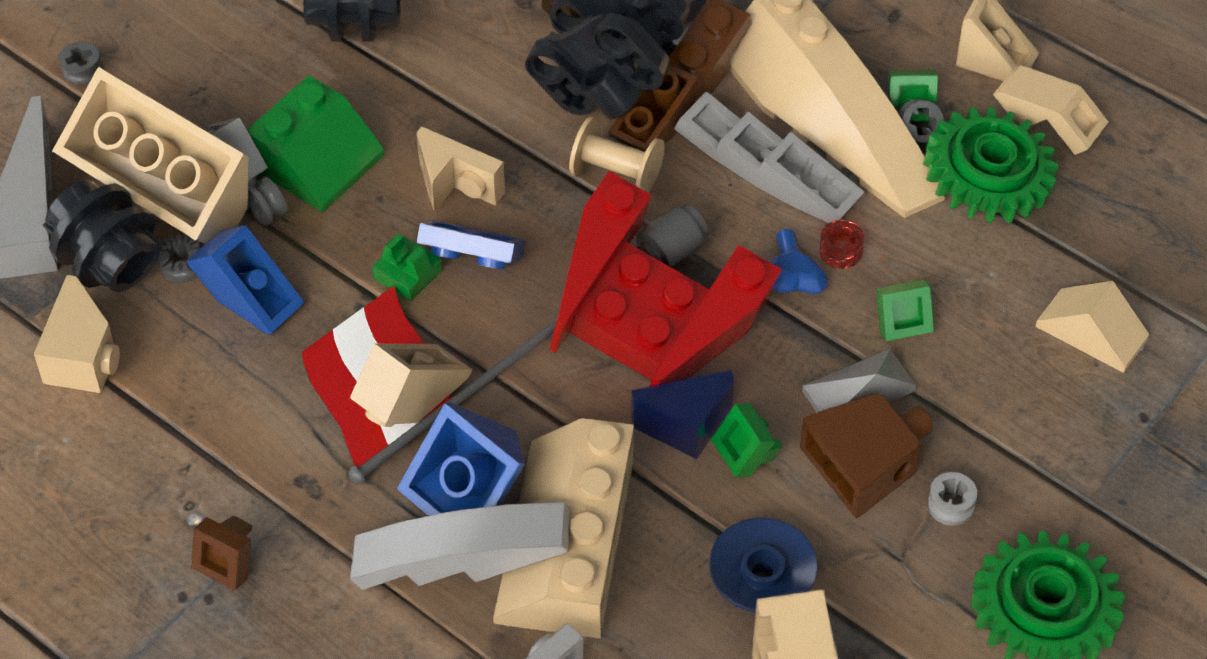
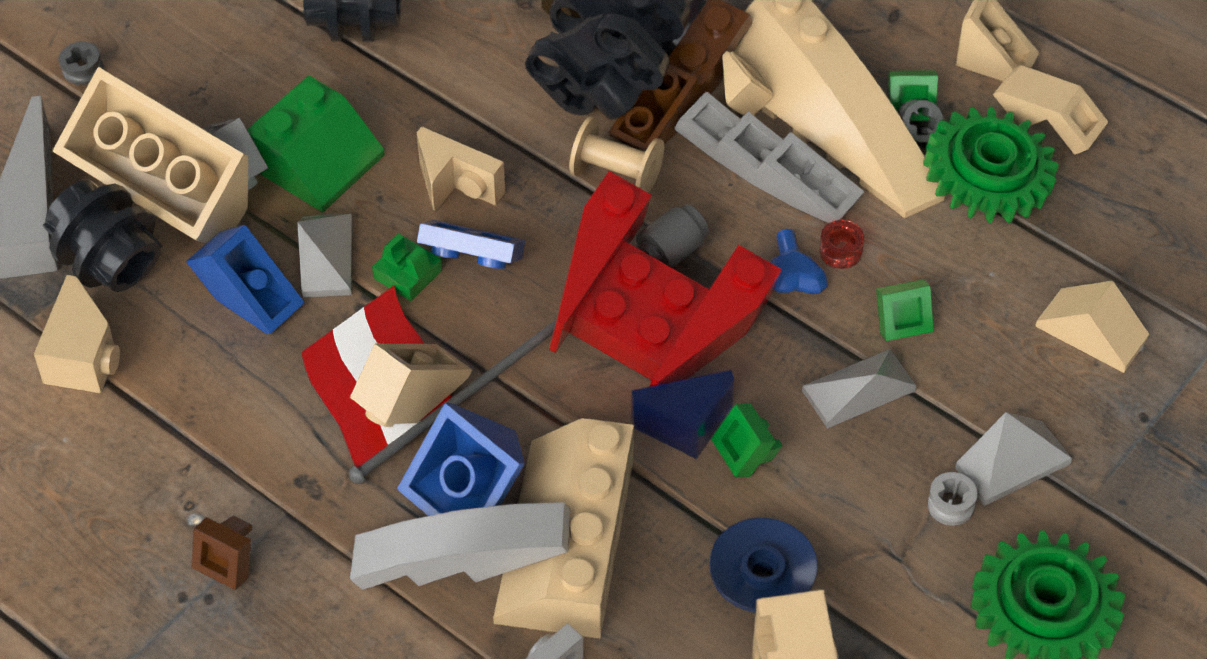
dark grey bush [158,234,200,283] -> none
dark grey bush [248,177,288,226] -> none
reddish brown torso [800,394,933,518] -> none
none -> light grey slope [298,213,353,297]
none -> tan slope [722,51,774,116]
none -> light grey slope [955,412,1072,506]

